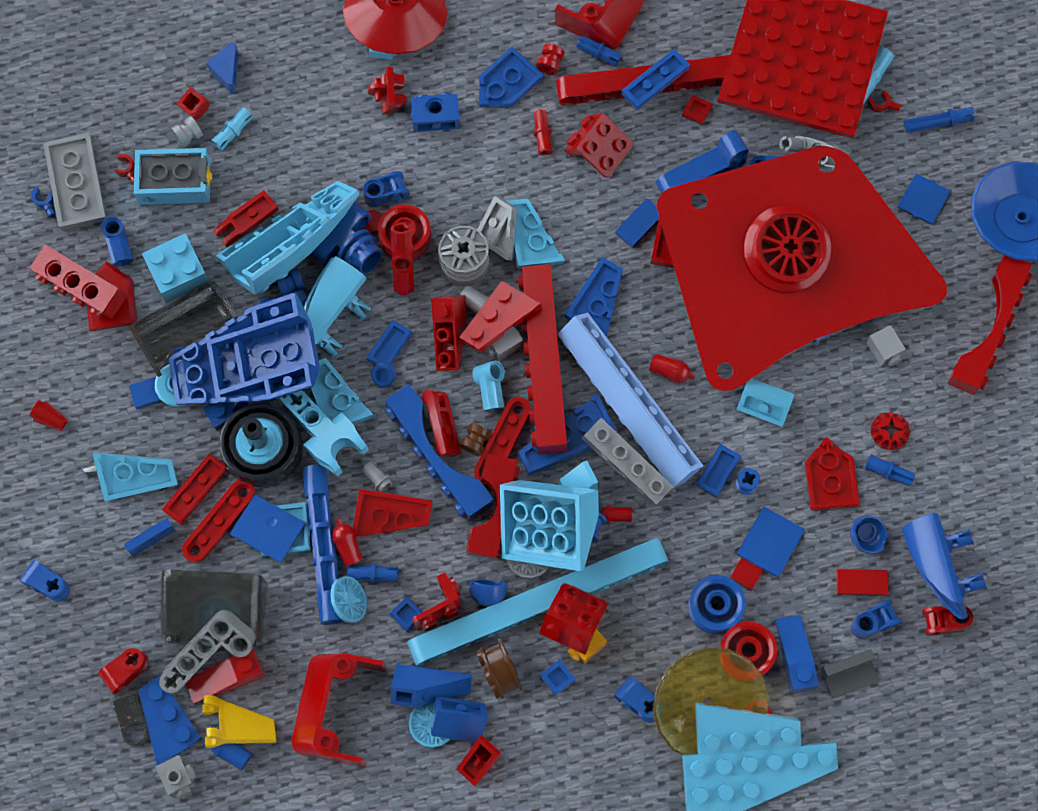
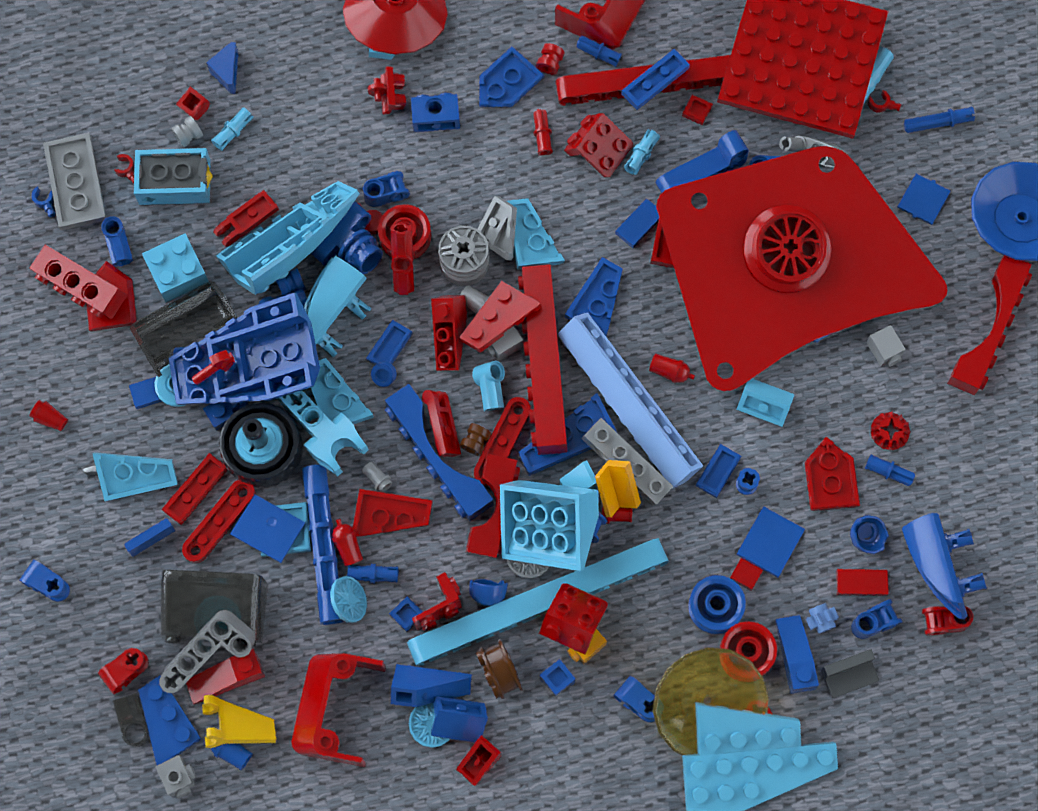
none -> red bar [192,350,235,385]
none -> light orange panel [595,460,641,517]
none -> medium azure pin [624,129,660,175]
none -> medium blue gear [806,603,839,634]

